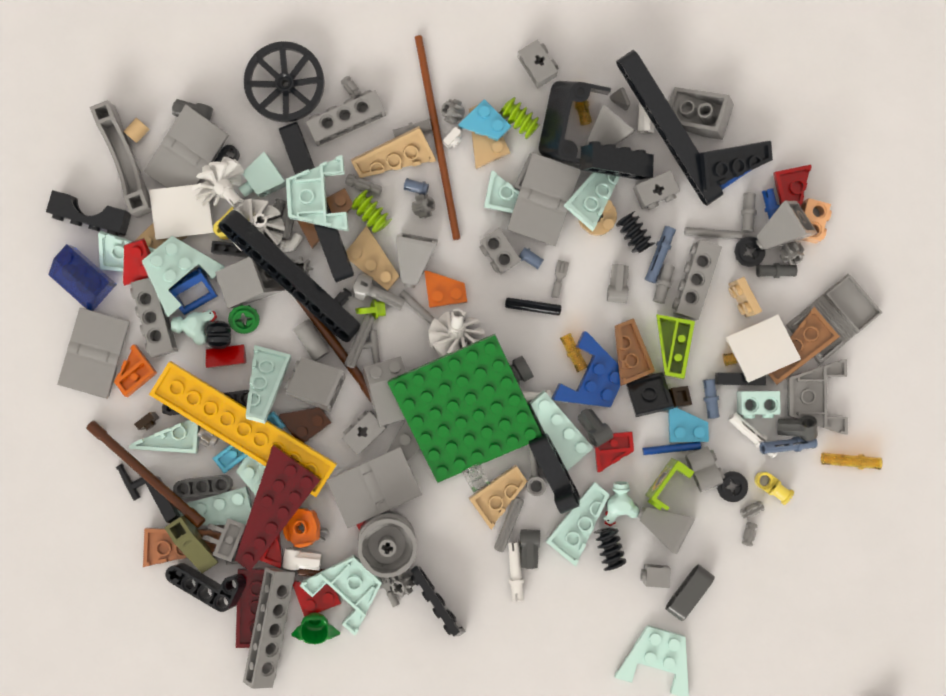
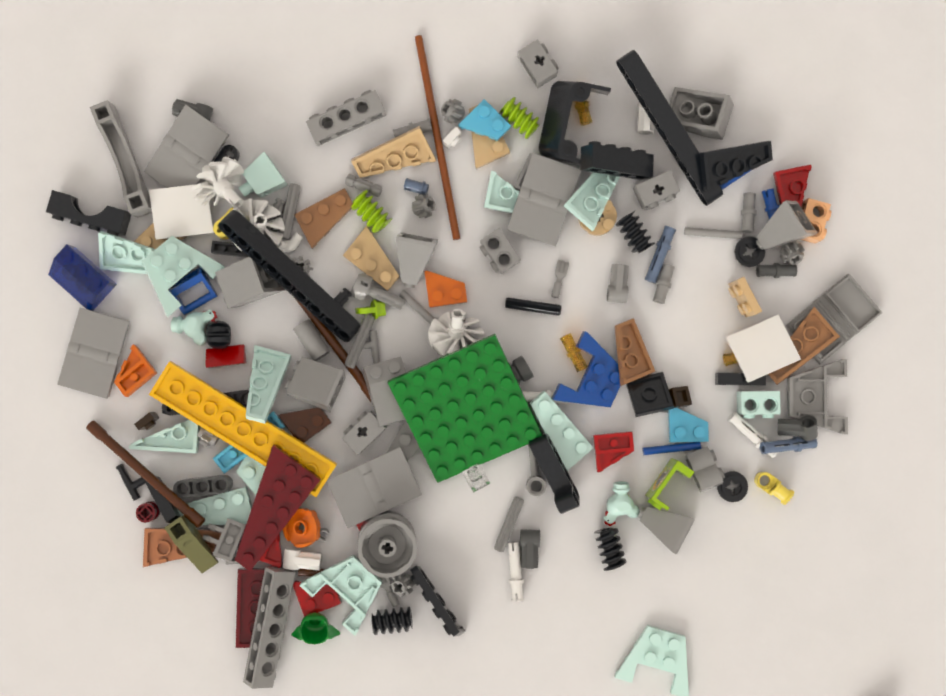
tan beam [123,118,150,143] -> none
red wing [123,238,151,286] -> none
light grey brick [130,278,178,357] -> none
black beam [165,563,246,612] -> none
green gear [228,304,260,334] -> none
black wheel [244,41,325,122] -> none
black beam [279,121,354,283] -> none
light aqua wing [286,155,349,231] -> none
light grey piece [341,76,361,99] -> none
tan wing [469,465,527,529] -> none
sand blue pin [519,247,544,269] -> none
light aqua wing [546,482,610,567] -> none
dark grey piece [578,408,614,447] -> none
light grey slope [585,105,635,146] -> none
light grey slope [609,87,631,110] -> none
light grey brick [641,564,671,588] -> none
lime wedge [656,314,695,379] -> none
dark grey beam [665,564,715,621] -> none
light grey brick [672,240,722,321] -> none
sand blue pin [703,379,720,419] -> none
light grey piece [740,501,765,519] -> none
light grey piece [742,522,758,546] -> none
clear yellow pin [821,452,883,470] -> none
none -> dark red wheel [136,501,160,523]
none -> black piece [372,606,413,635]

